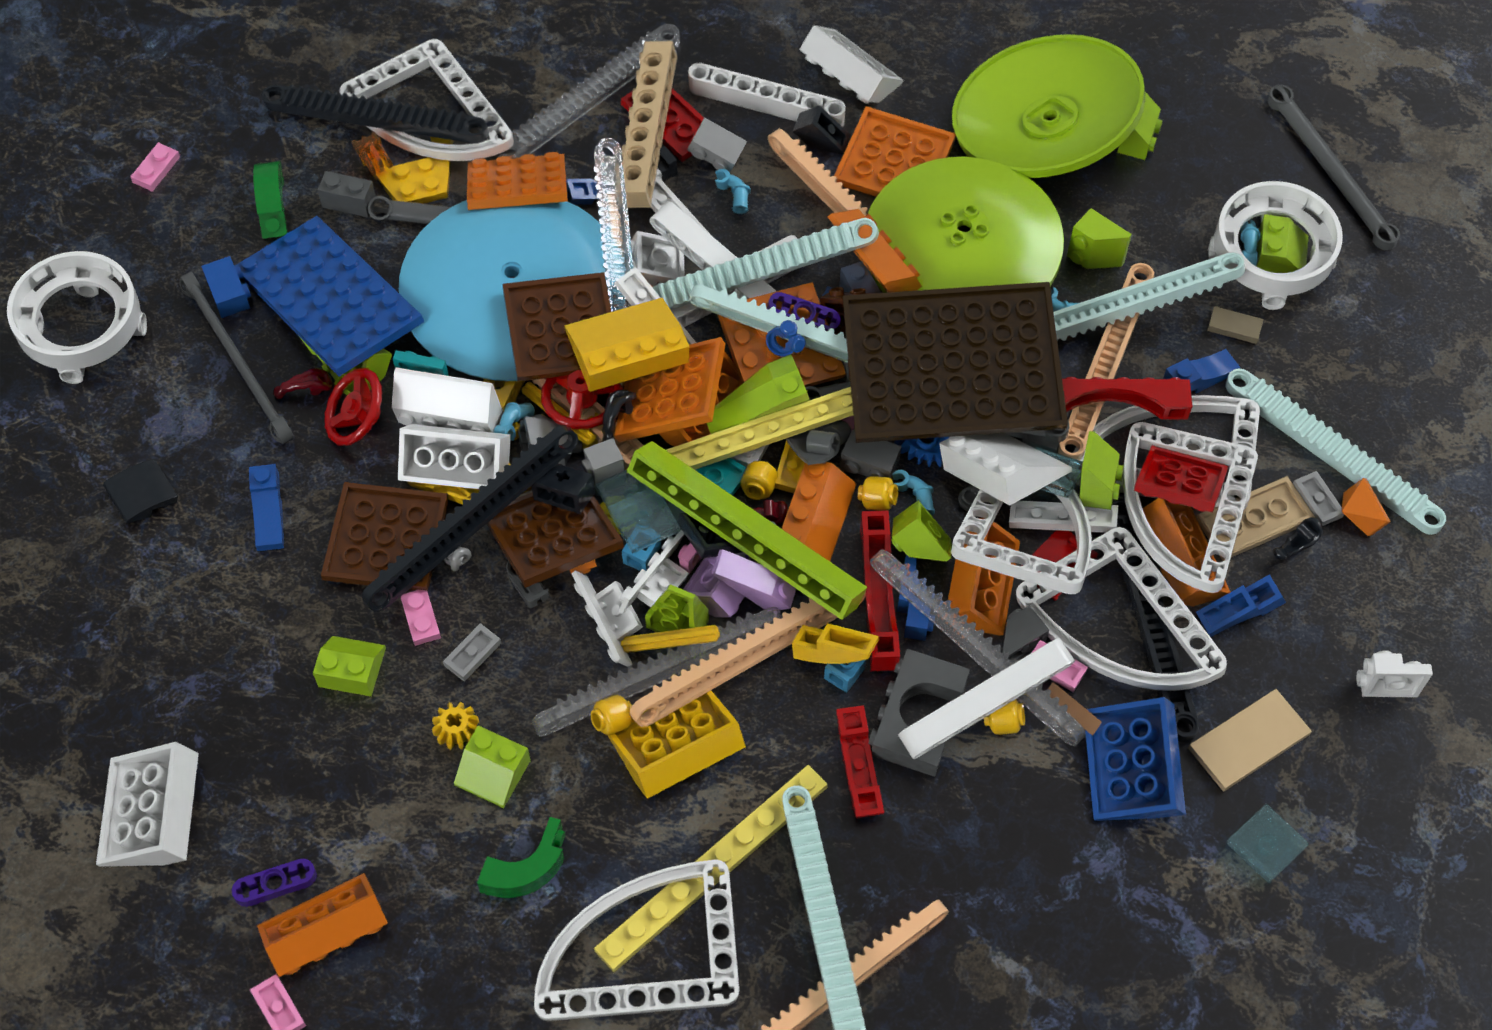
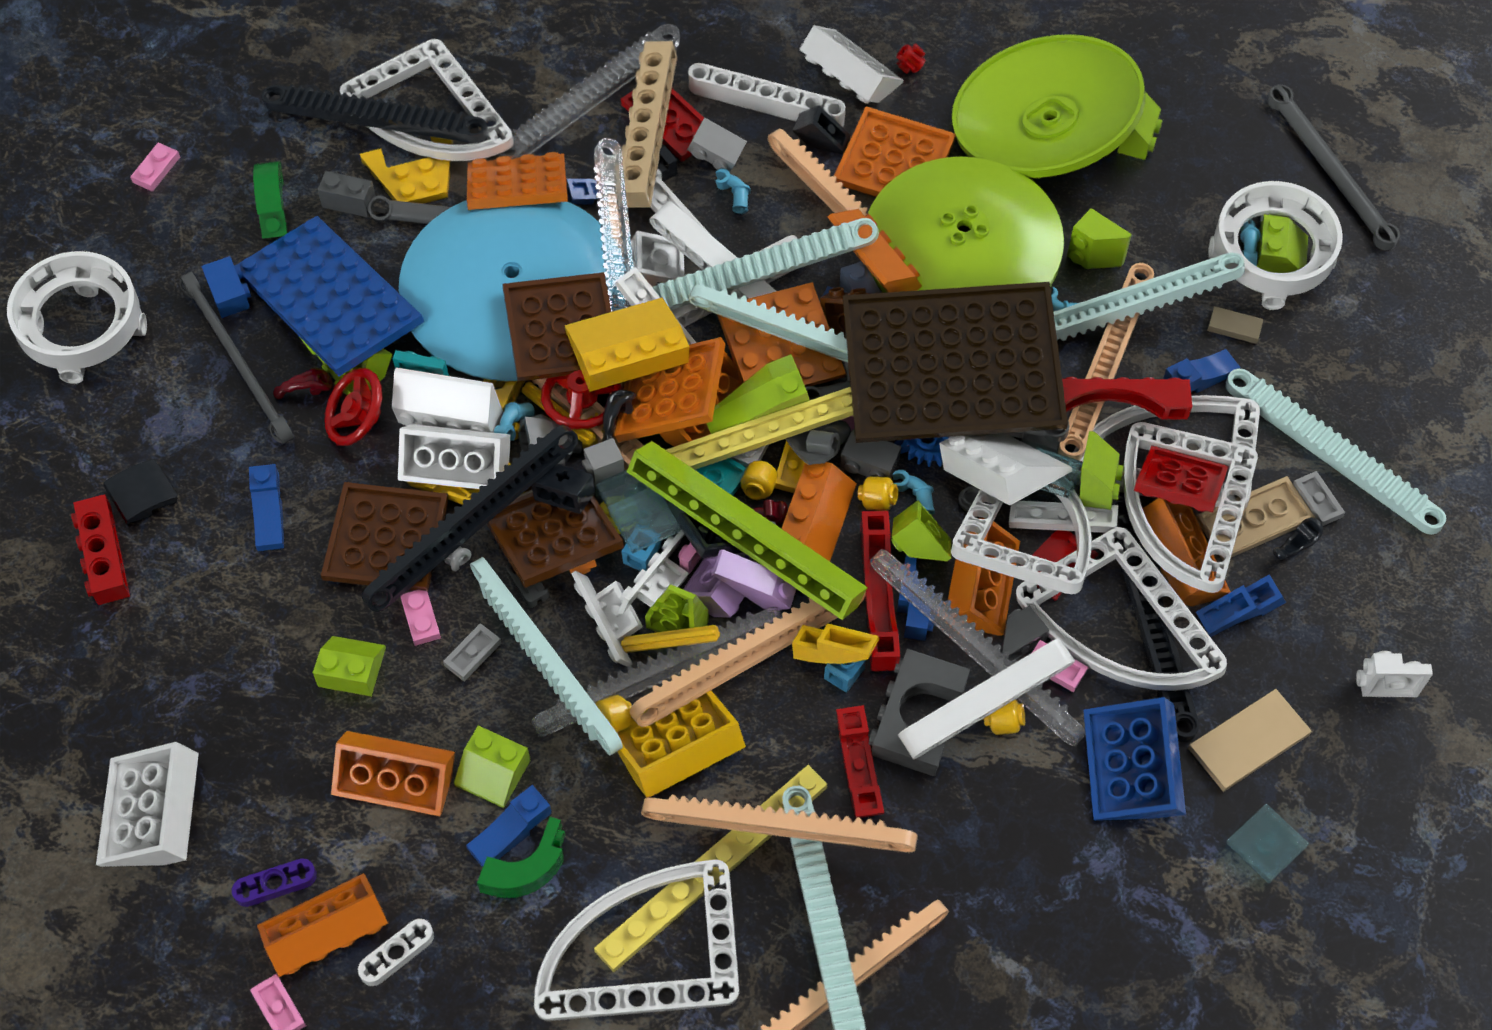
clear orange arm [352,132,393,176] -> none
yellow gear [432,701,479,750] -> none
blue piece [766,320,806,357] -> none
dark purple beam [767,292,840,332] -> none
medium nougat sticker [1044,682,1102,736] -> none
orange slope [1342,478,1391,536] -> none
none -> red brick [71,494,130,605]
none -> orange slope [331,731,455,816]
none -> white beam [358,919,434,986]
none -> blue slope [466,785,552,867]
none -> light aqua gear [470,557,623,755]
none -> light nougat gear [641,795,918,852]
none -> red gear [896,43,925,74]

